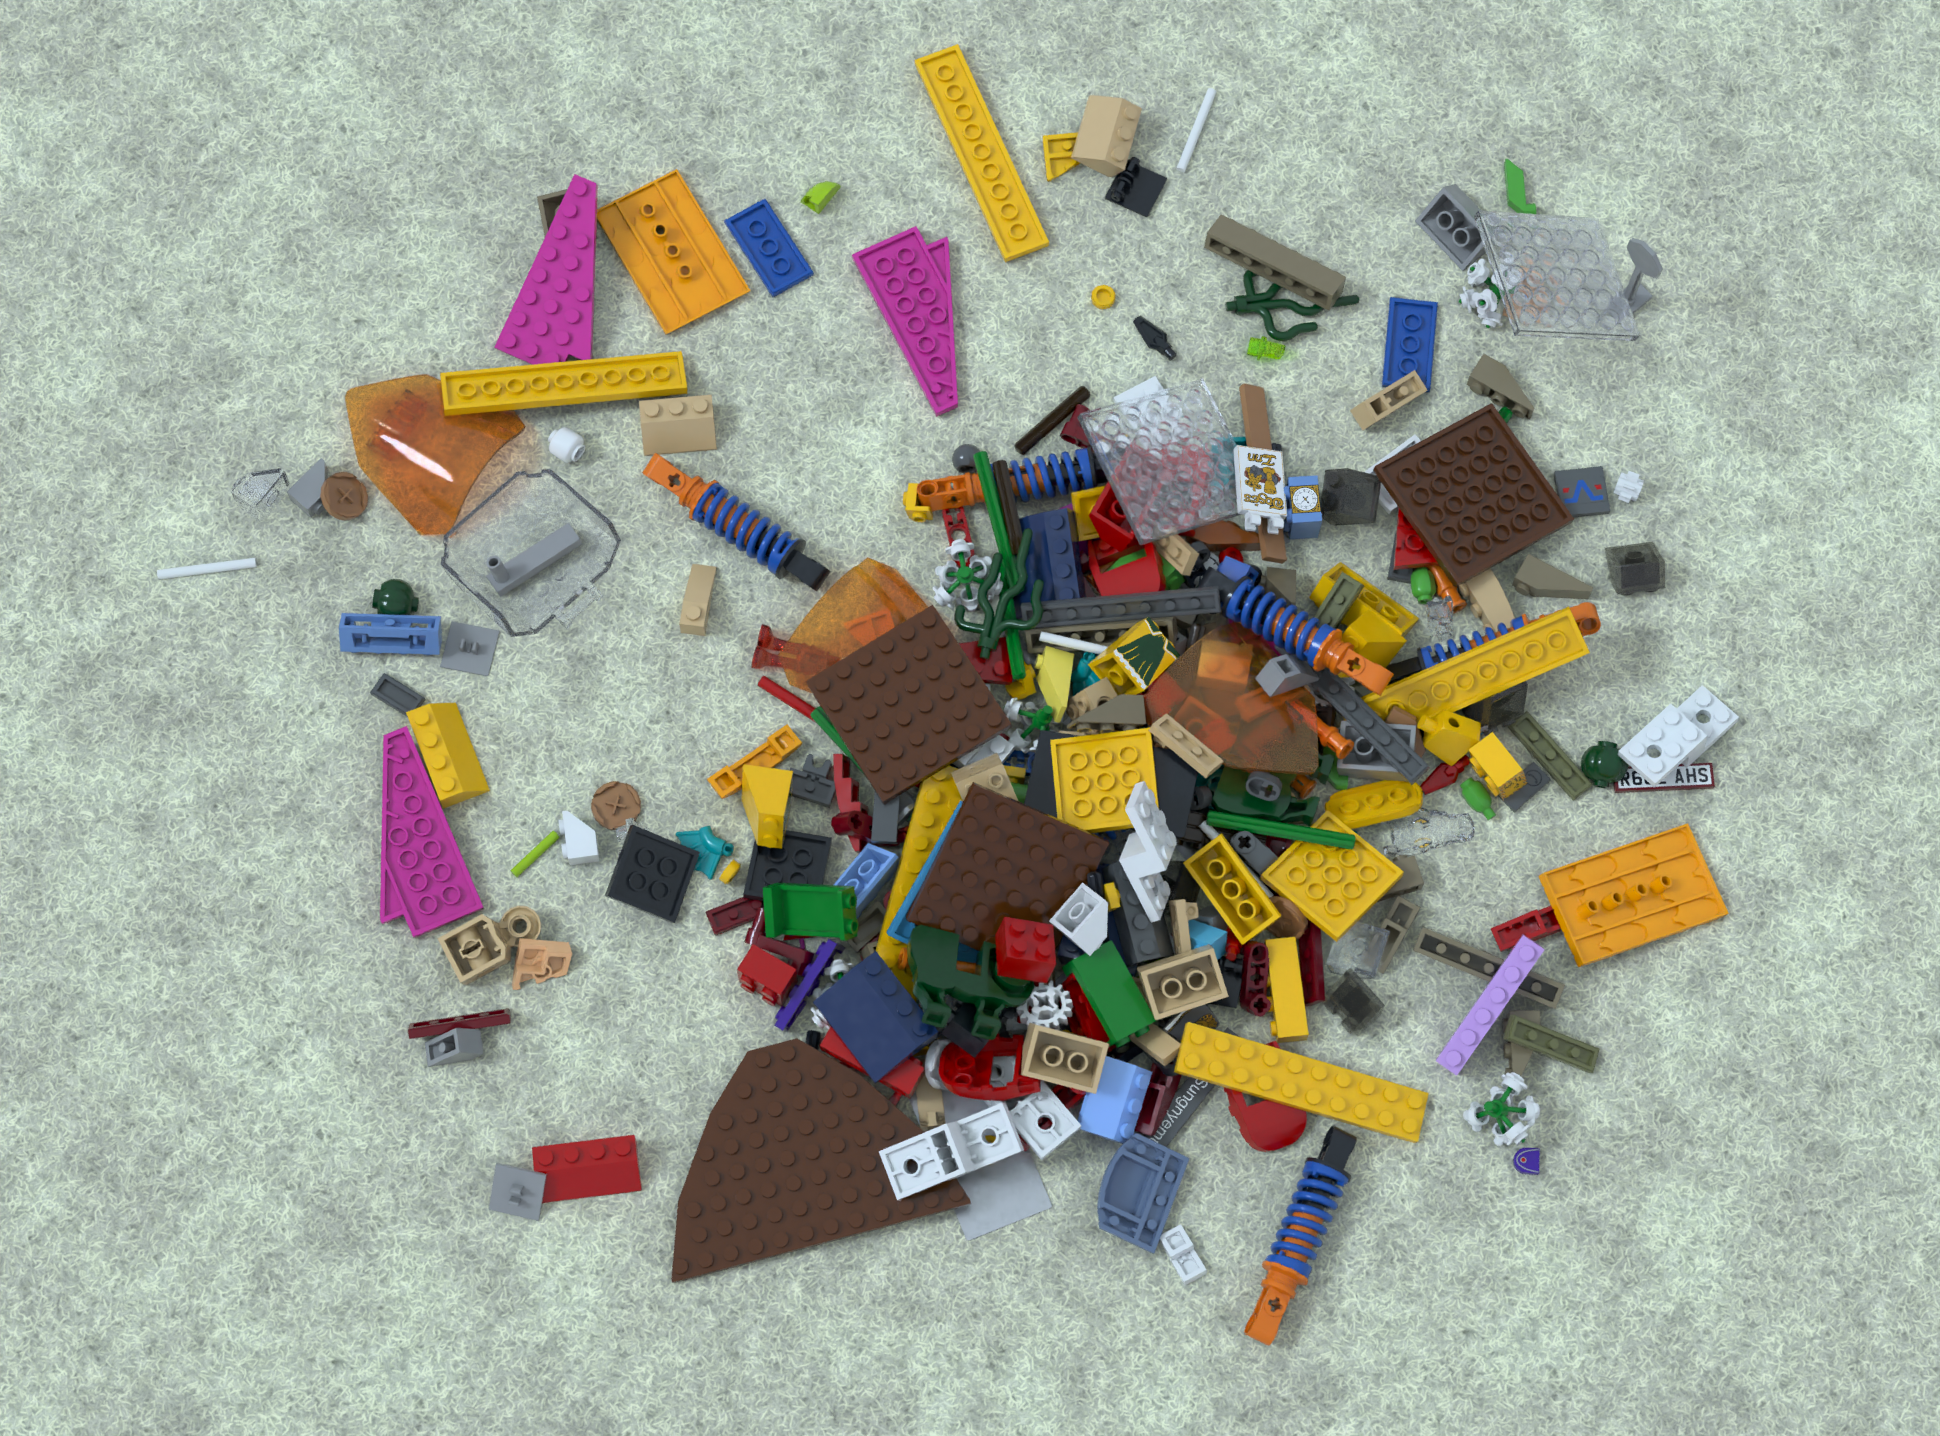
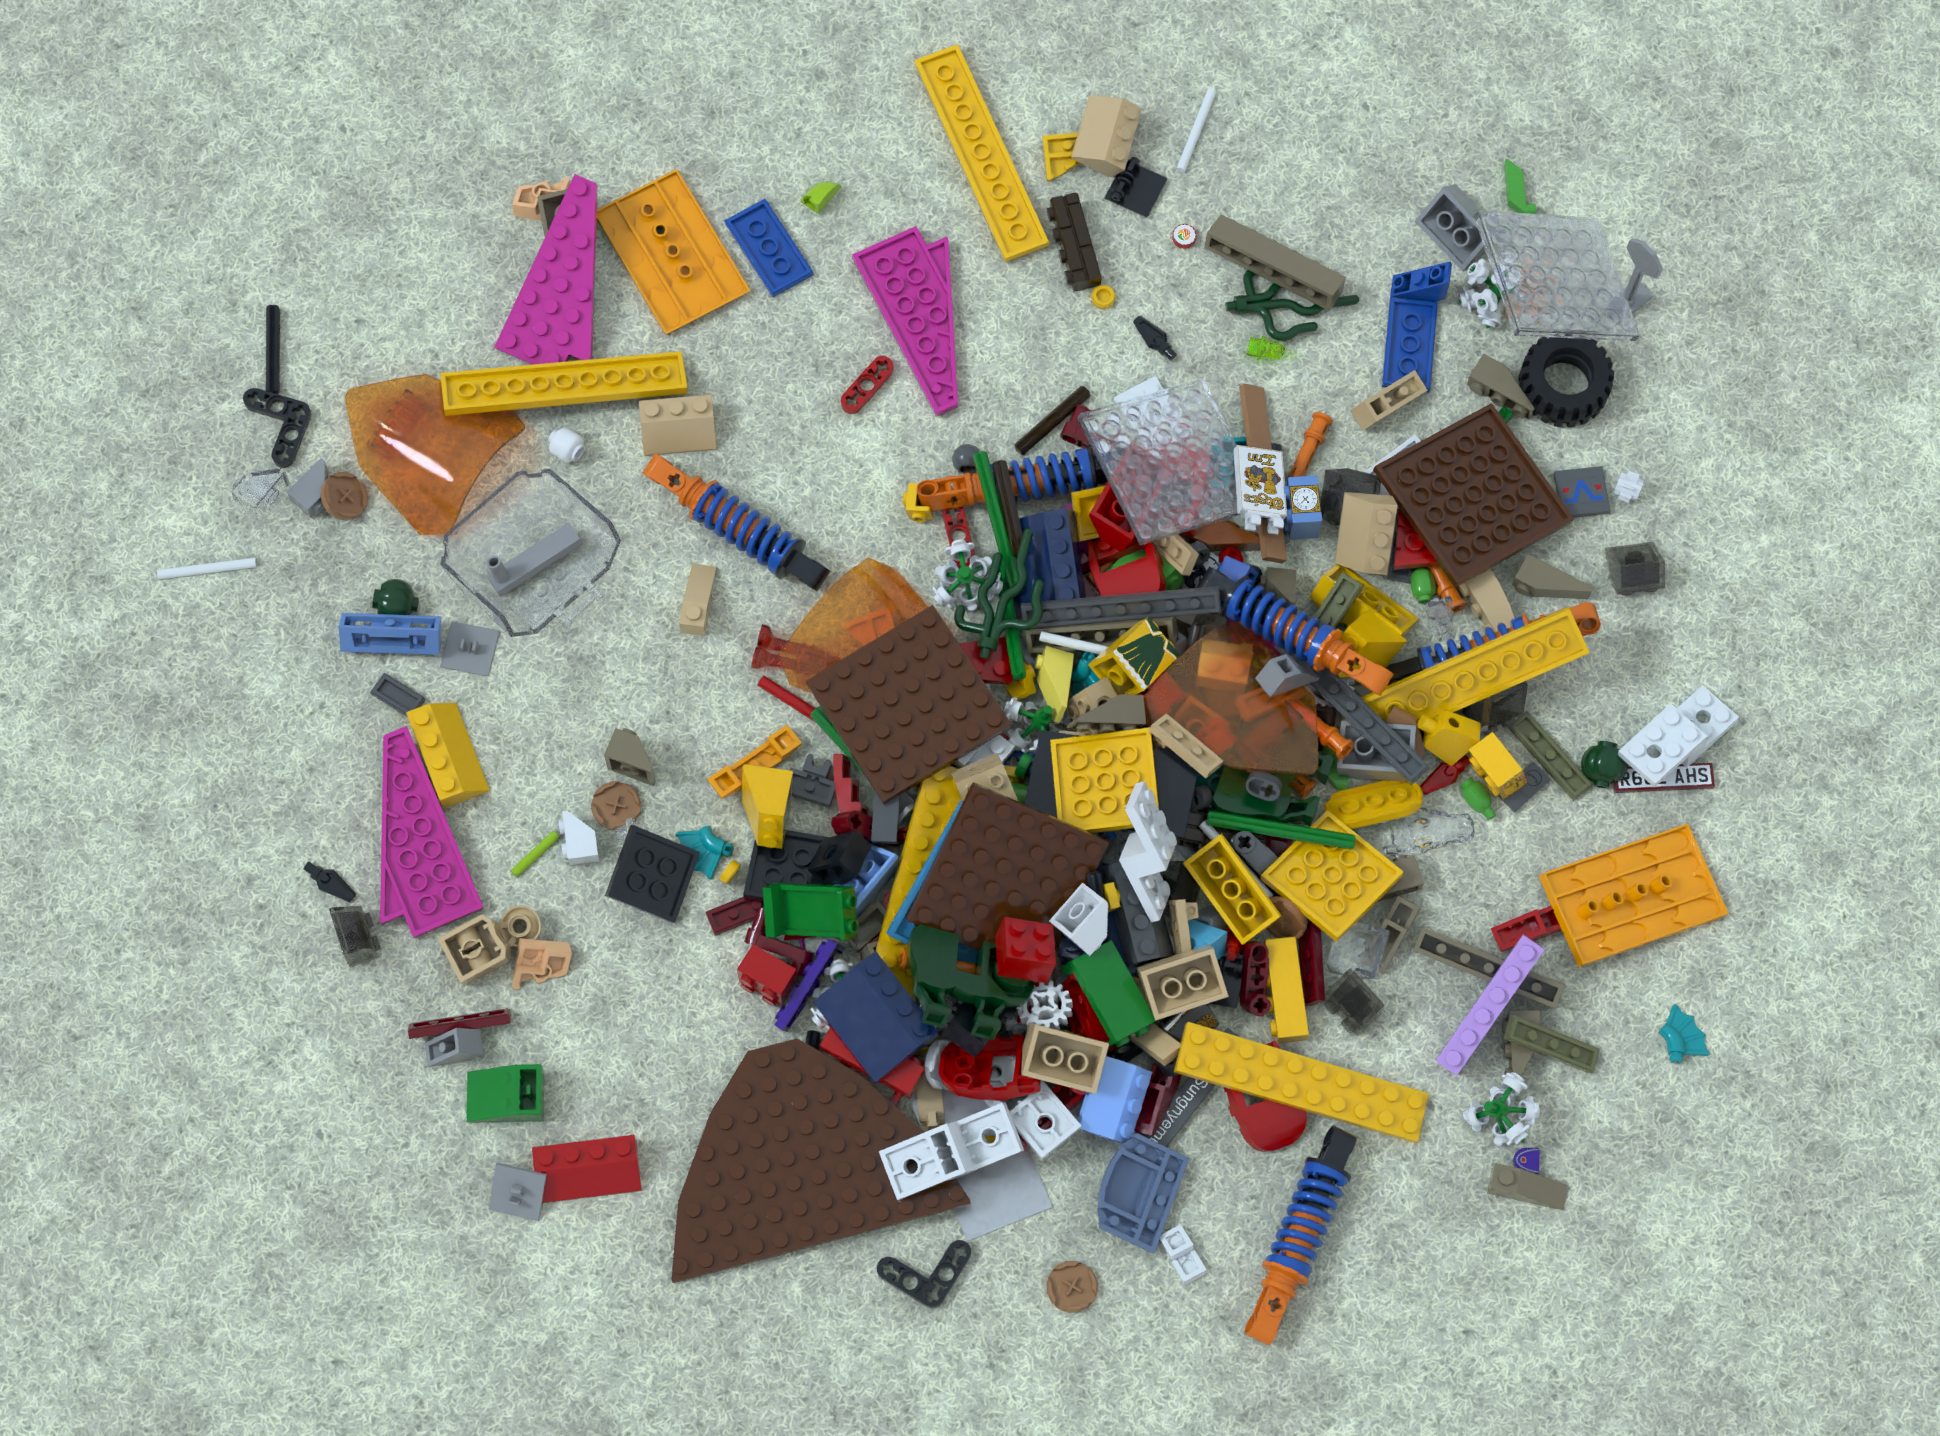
none -> black beam [243,388,311,468]
none -> black axle [266,305,280,394]
none -> black piece [303,861,356,902]
none -> clear smoke slope [329,906,381,968]
none -> green slope [466,1064,544,1123]
none -> light nougat slope [512,177,570,221]
none -> dark tan slope [604,728,656,786]
none -> black brick [807,830,872,885]
none -> red beam [841,356,893,414]
none -> black beam [877,1240,971,1308]
none -> green tile [1014,753,1034,779]
none -> dark brown brick [1046,192,1102,292]
none -> medium nougat tile [1046,1261,1098,1313]
none -> tile [1172,224,1196,249]
none -> orange pin [1288,412,1333,477]
none -> tan slope [1334,492,1398,575]
none -> blue slope [1390,262,1452,302]
none -> dark tan slope [1487,1163,1568,1210]
none -> black tyre [1518,331,1614,427]
none -> teal arm [1658,1004,1710,1064]

